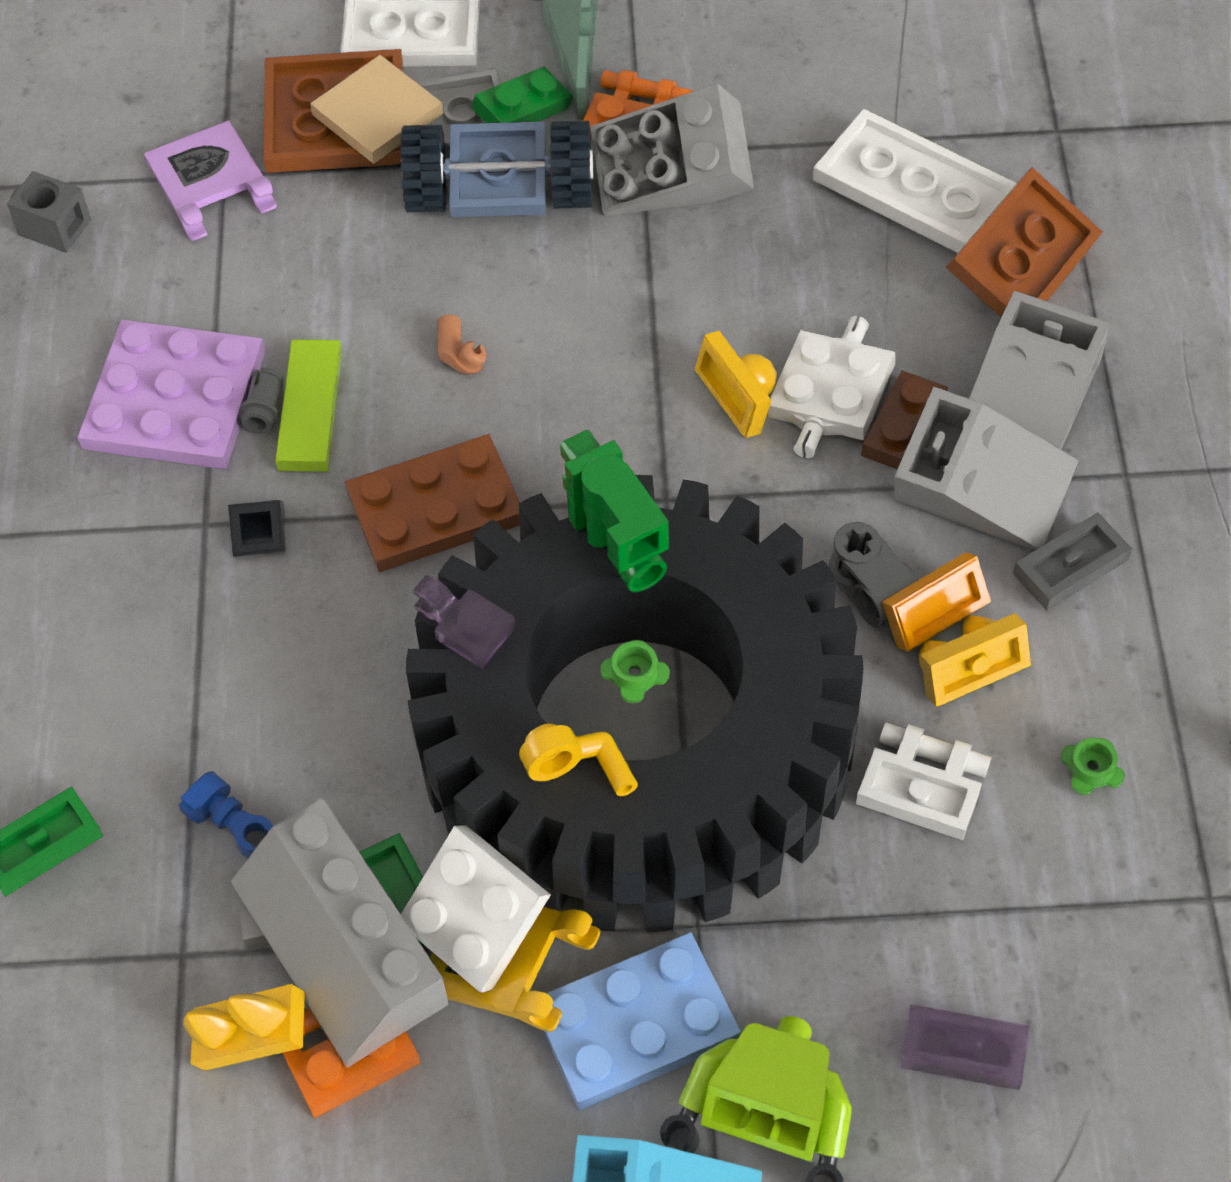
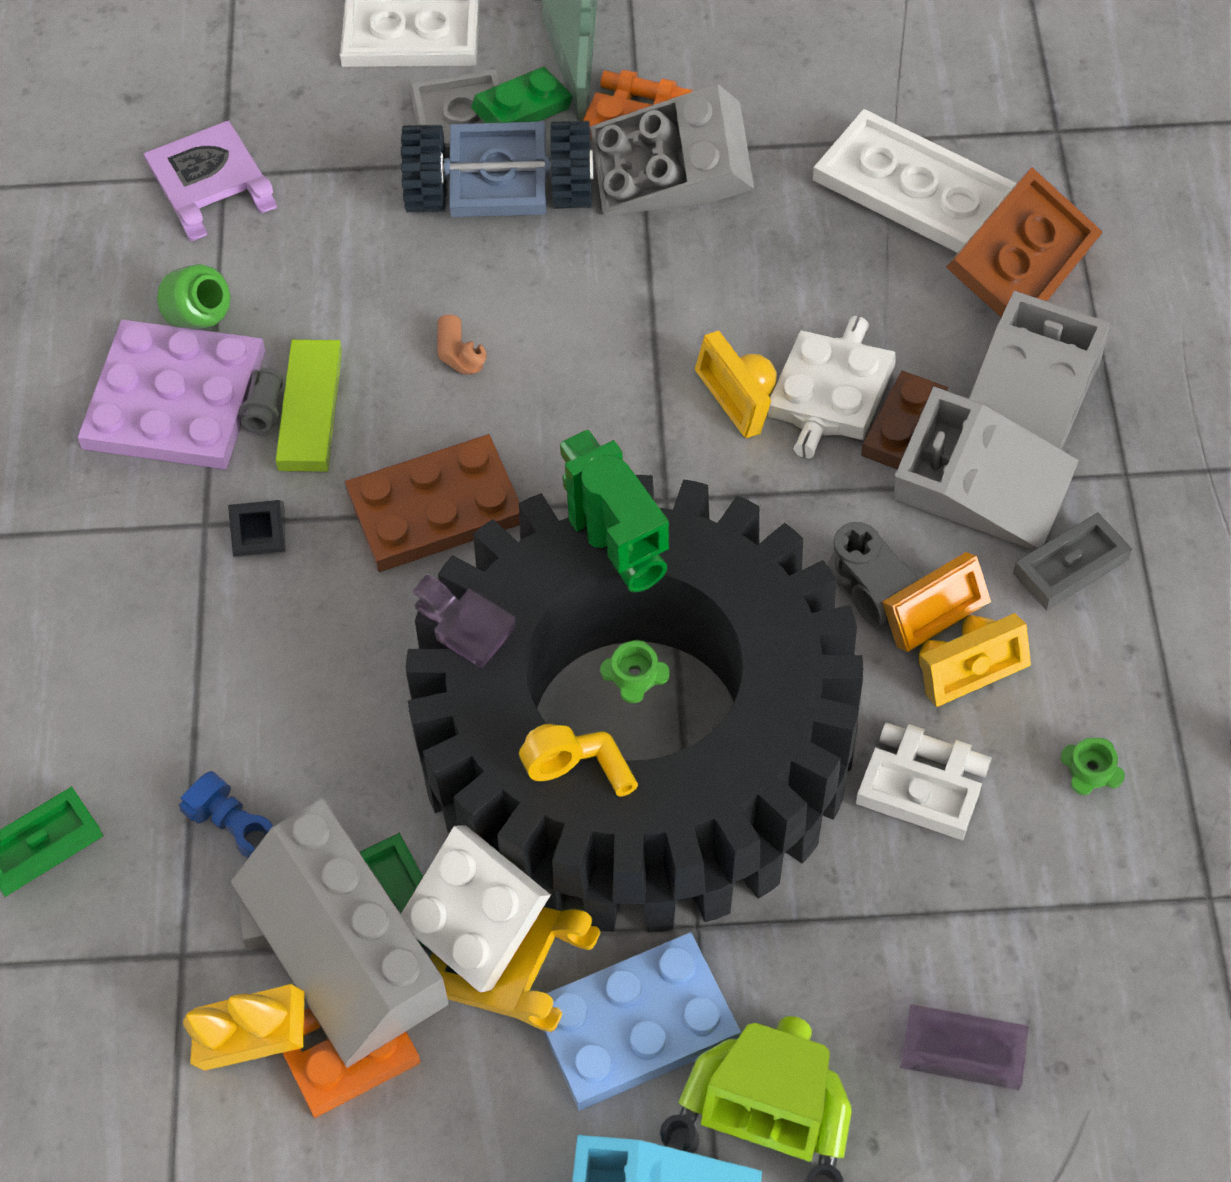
dark grey brick [7,171,91,253] -> none
dark orange plate [263,49,403,173] -> none
tan tile [310,55,443,164] -> none
none -> bright green head [157,264,231,330]

